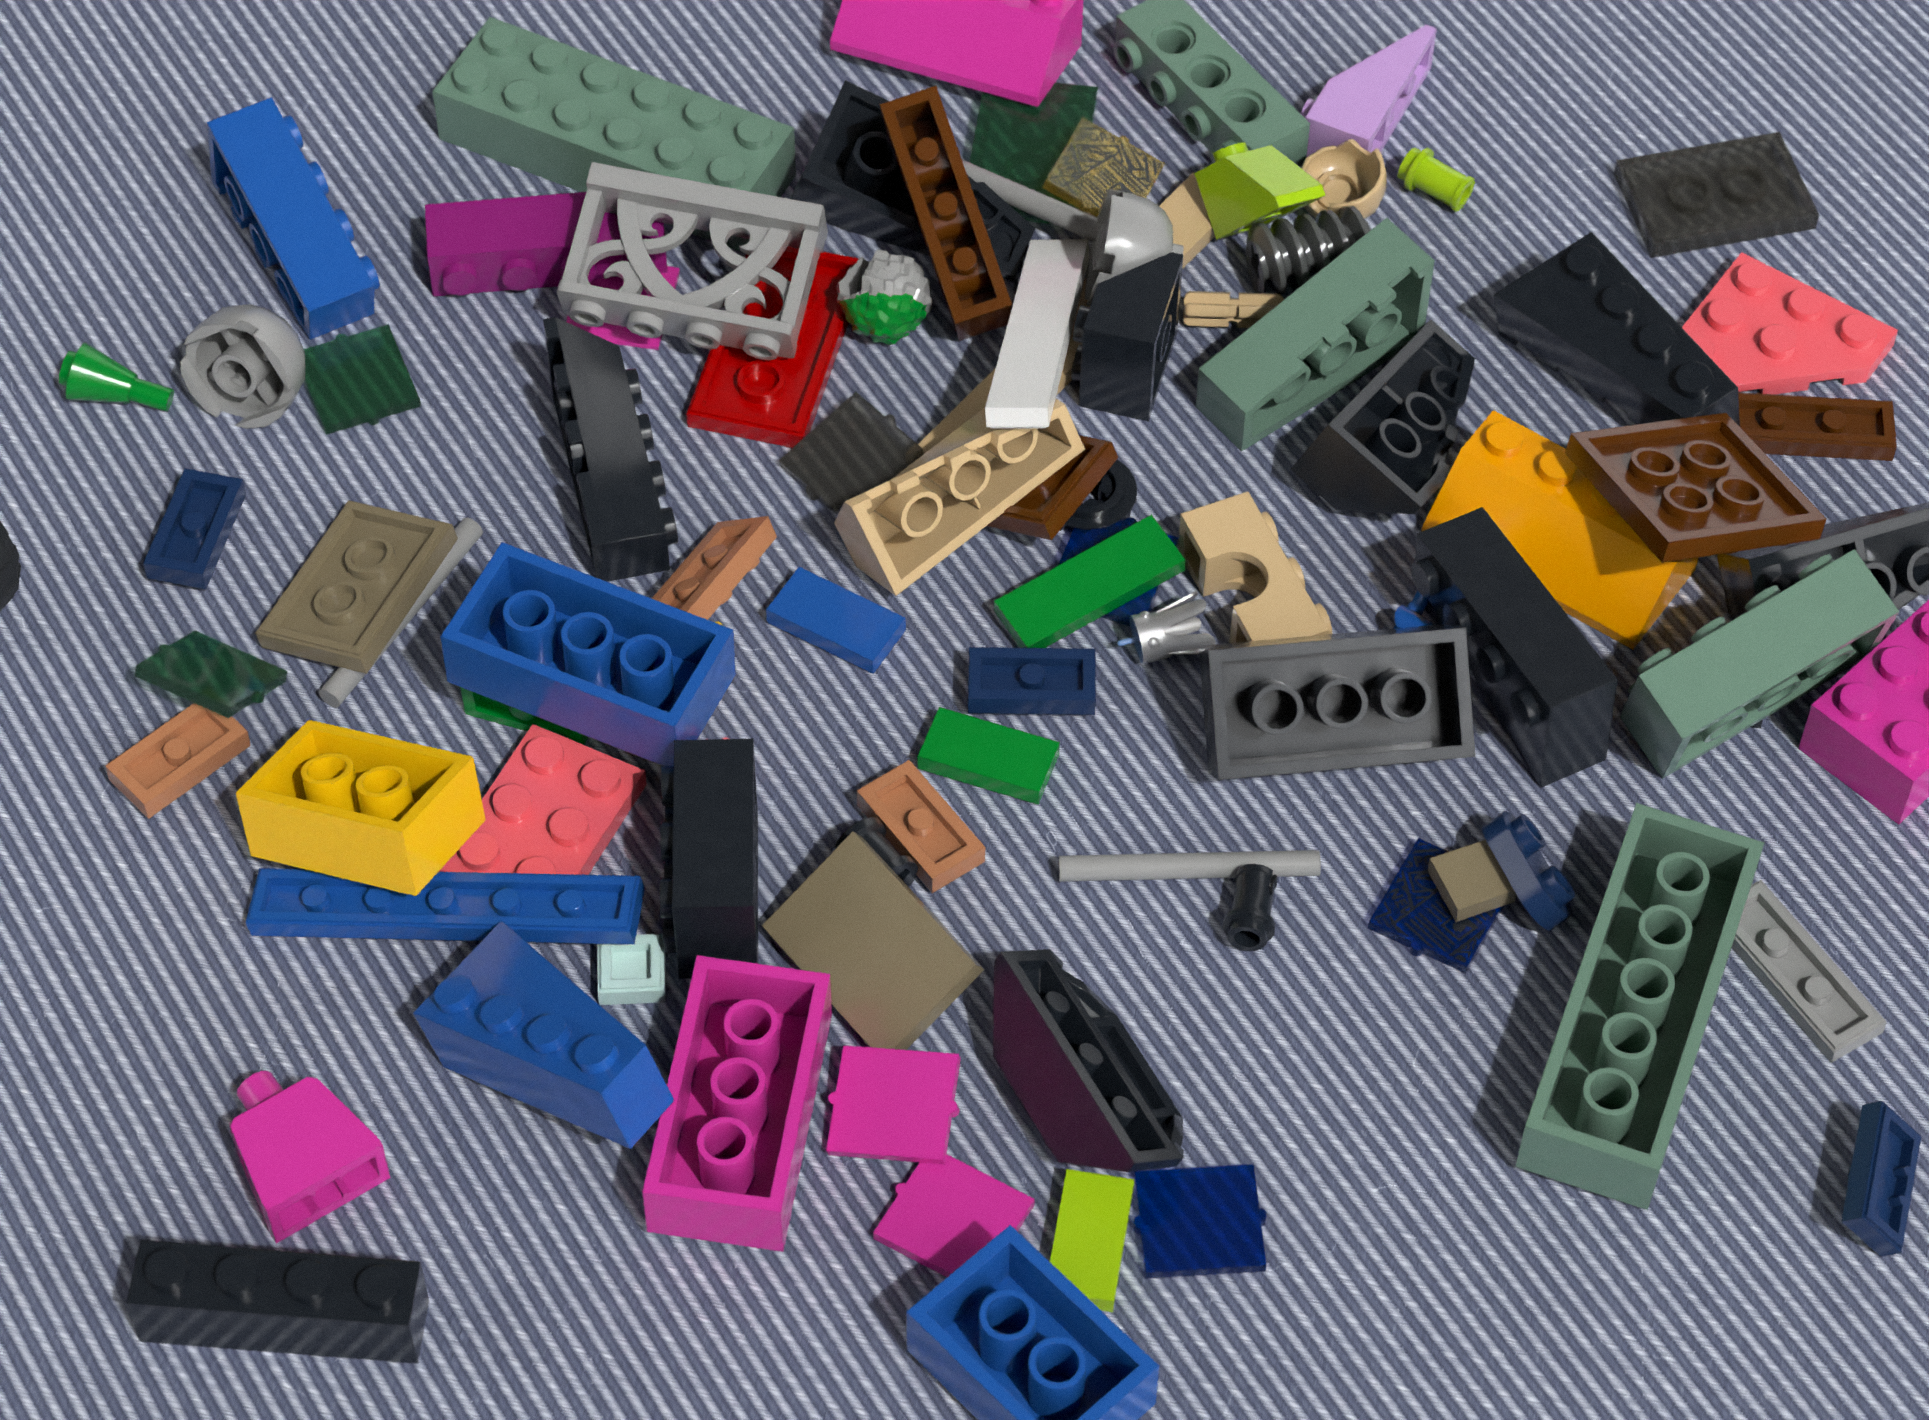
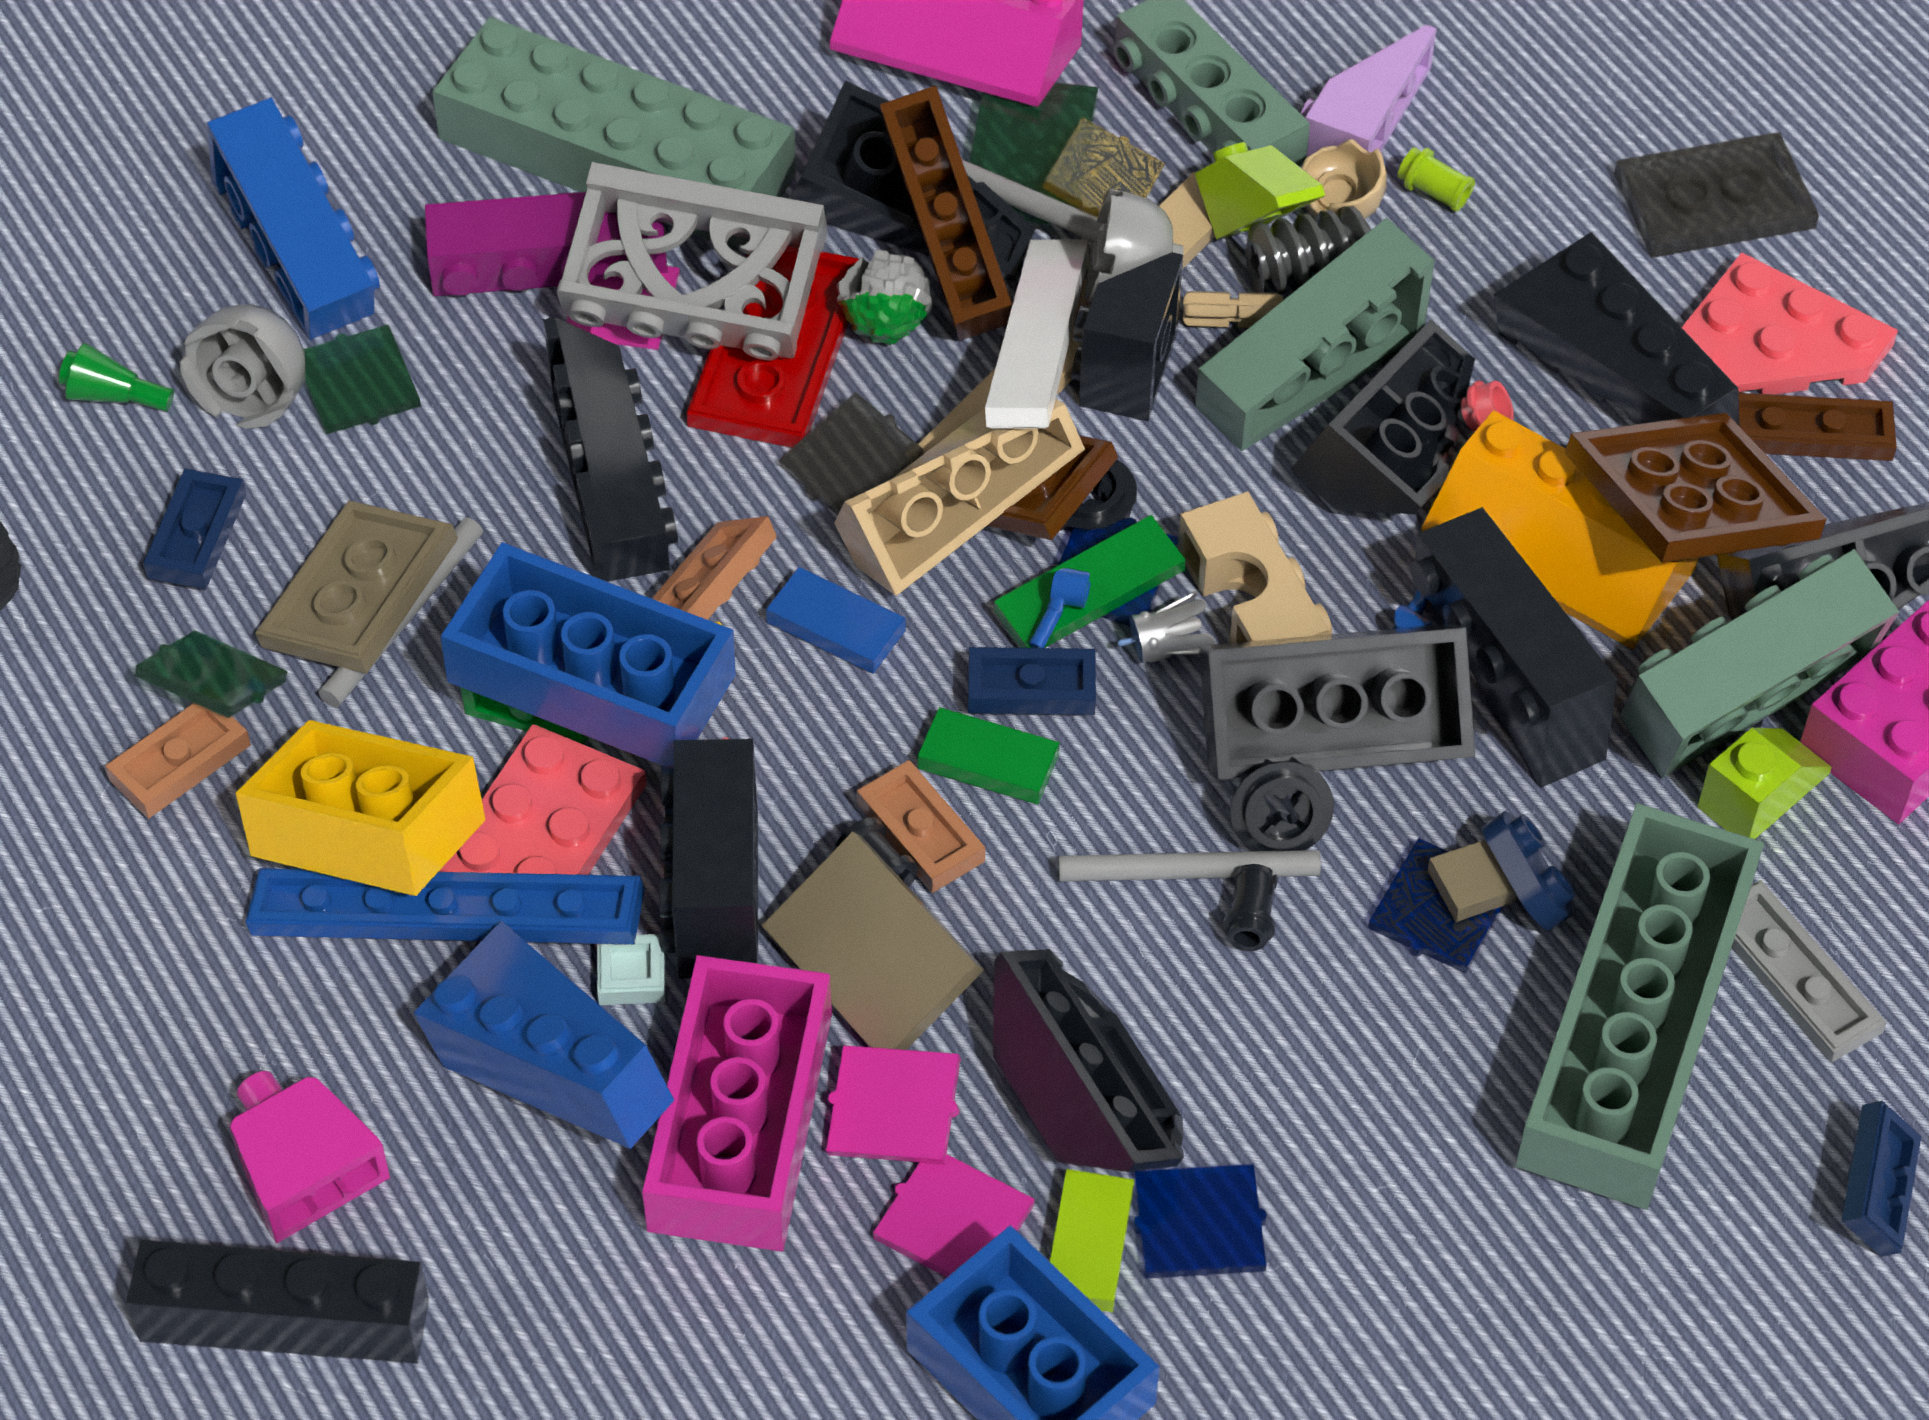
none -> blue hand [1029,568,1091,648]
none -> black gear [1230,756,1334,851]
none -> coral plate [1461,381,1514,432]
none -> lime slope [1697,728,1832,839]

